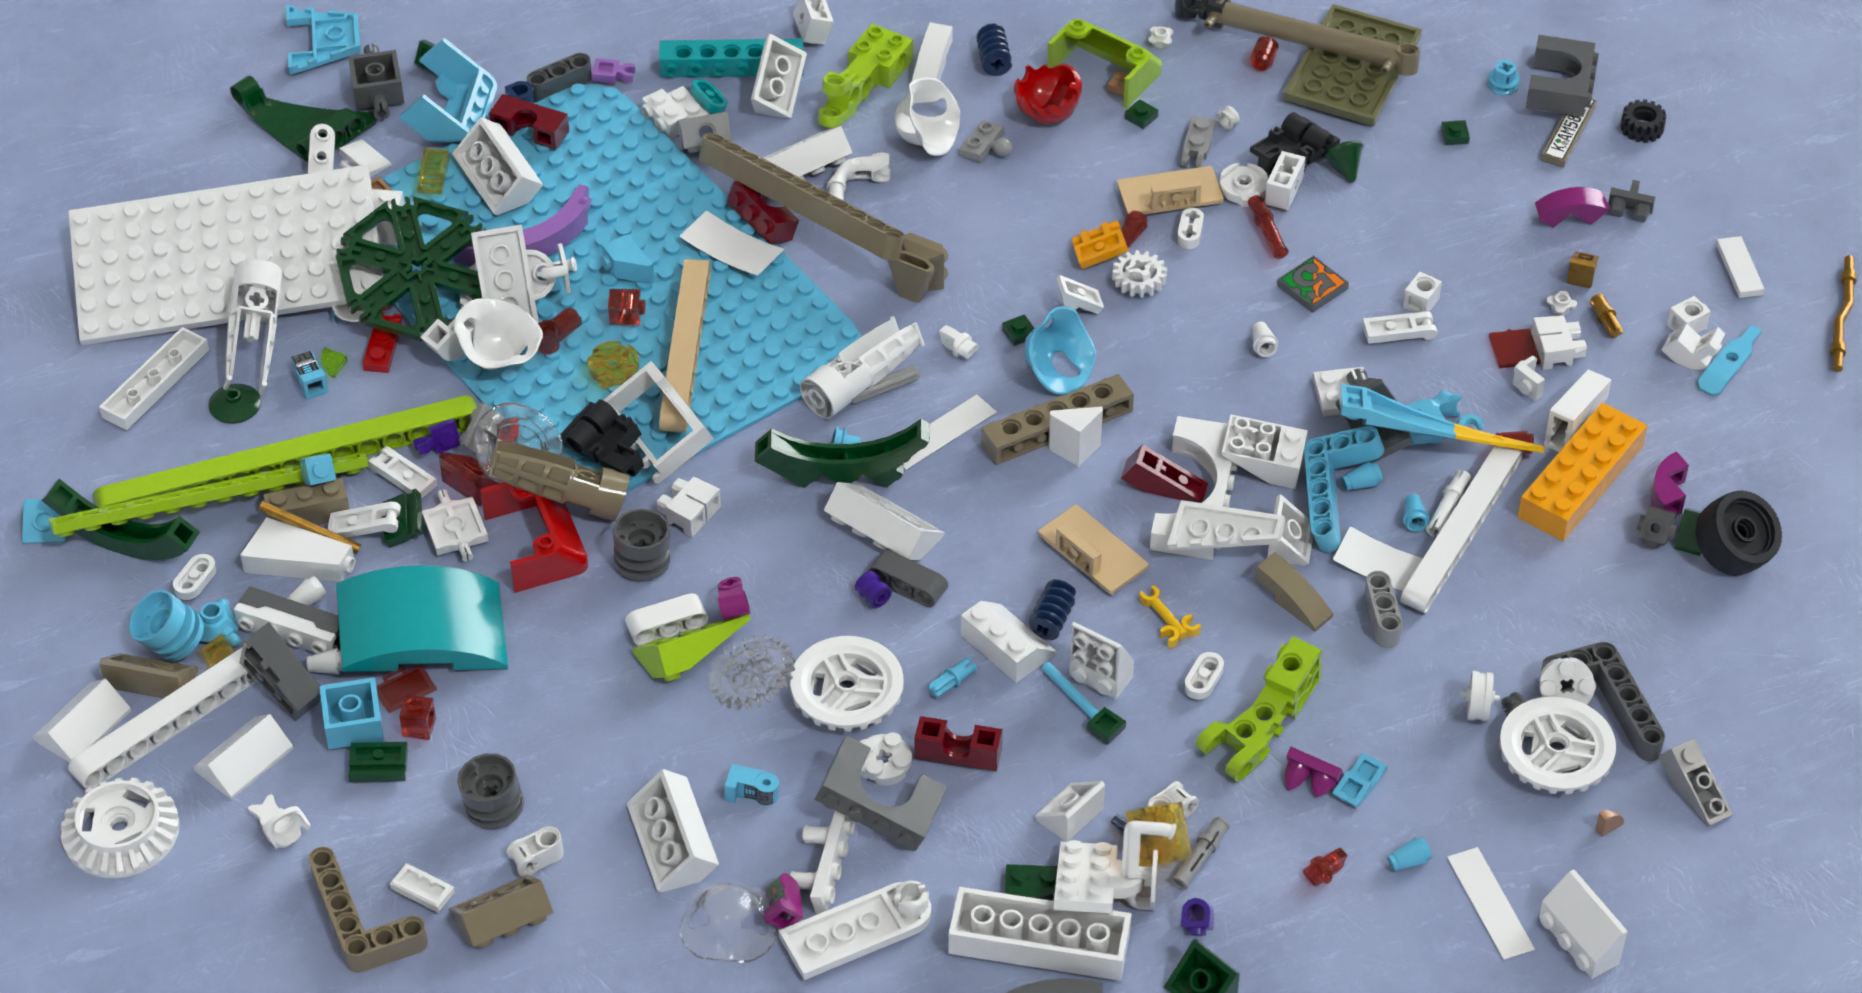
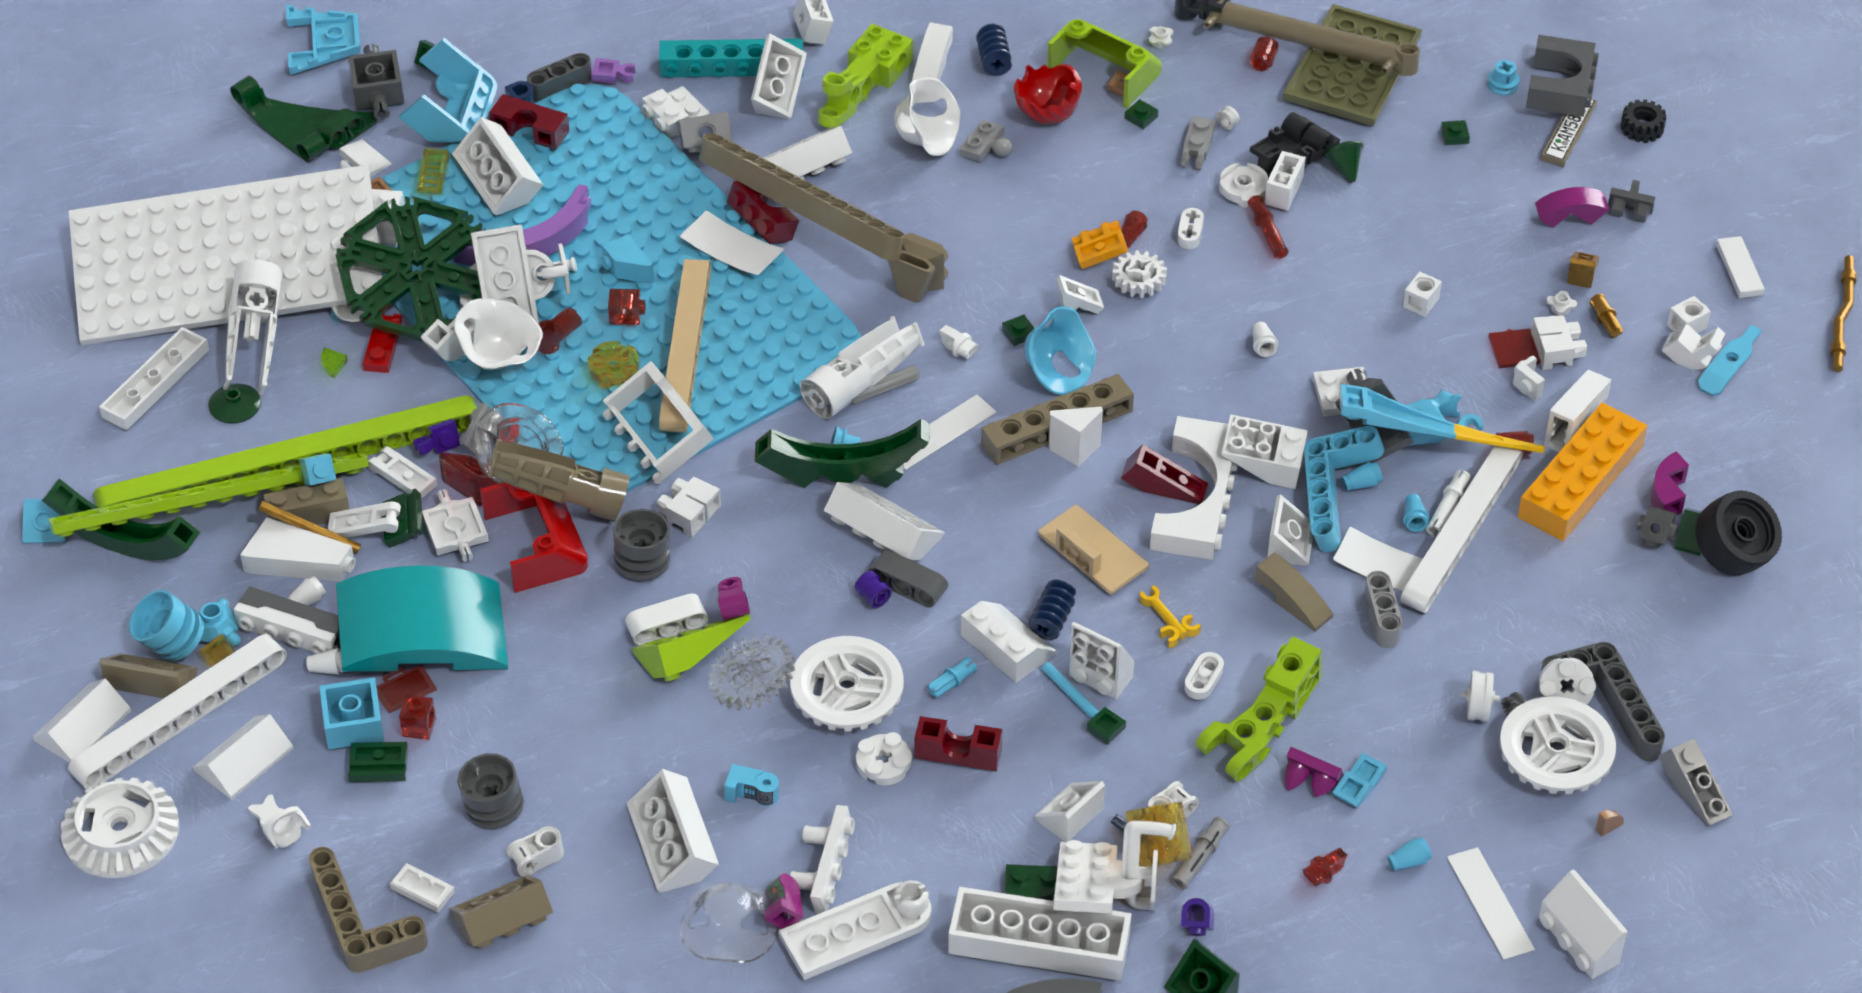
white plate [173,554,216,600] -> none
dark grey wedge [239,622,321,721] -> none
medium azure leg [291,351,329,399] -> none
white plate [308,124,335,174] -> none
black plate [557,399,644,476] -> none
teal plate [690,79,728,114] -> none
arch [814,735,946,851] -> none
white piece [827,152,890,201] -> none
tan bracket [1117,166,1224,217] -> none
white wing [1167,500,1286,551] -> none
tile [1277,255,1349,313] -> none
white plate [1362,311,1438,344] -> none

